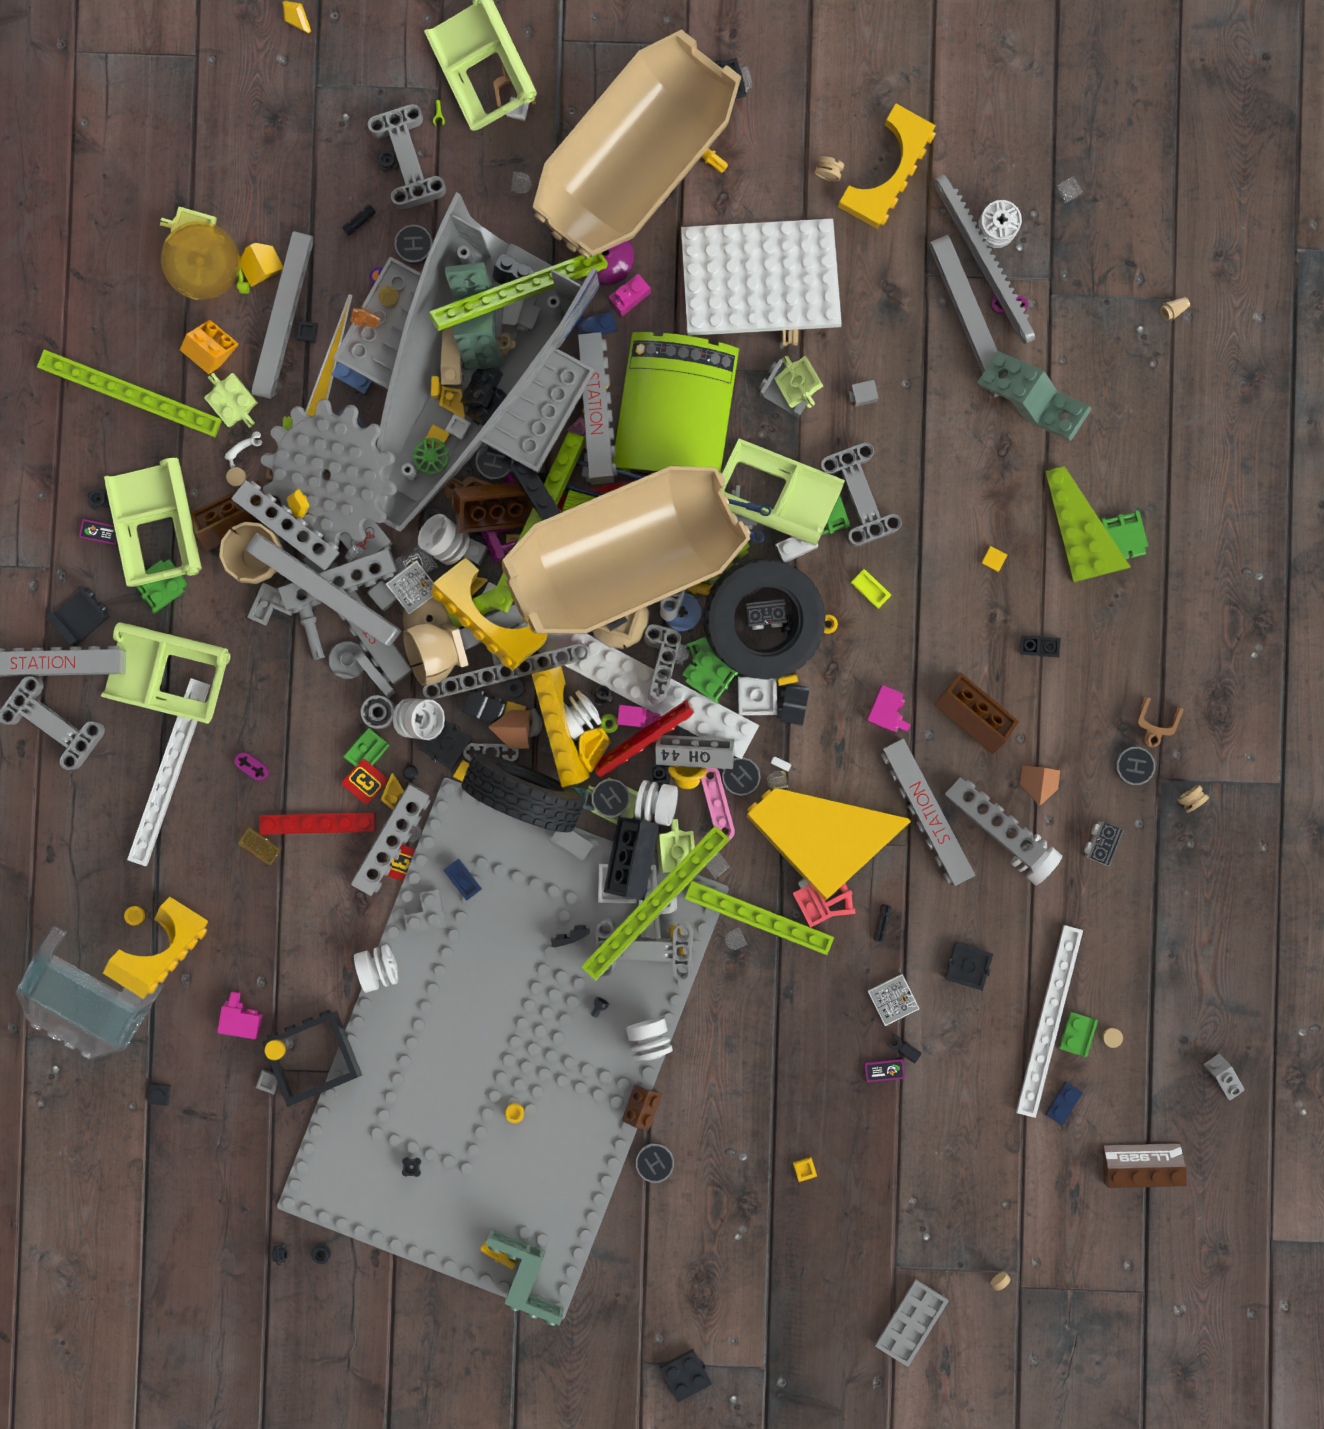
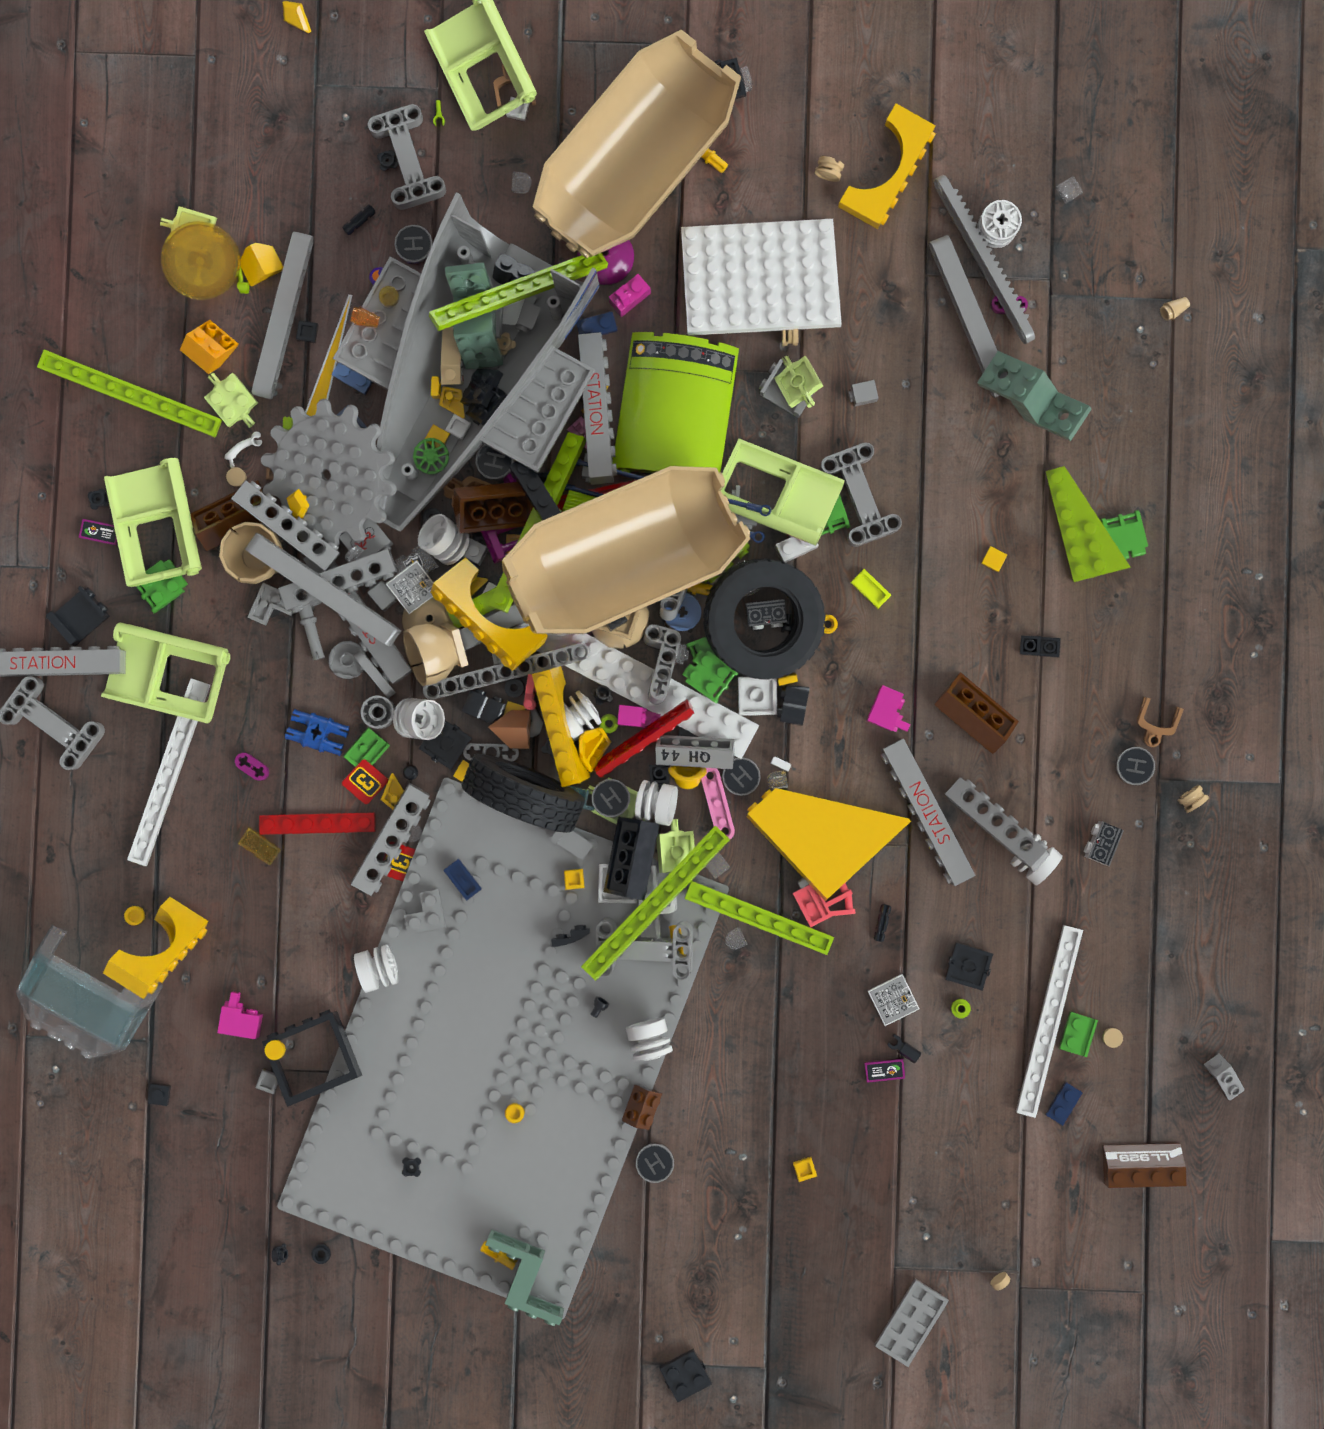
nougat slope [1019,765,1060,806] -> none
none -> blue pin [285,709,350,756]
none -> coral plate [524,674,536,710]
none -> yellow tile [564,869,585,890]
none -> lime plate [951,999,971,1018]

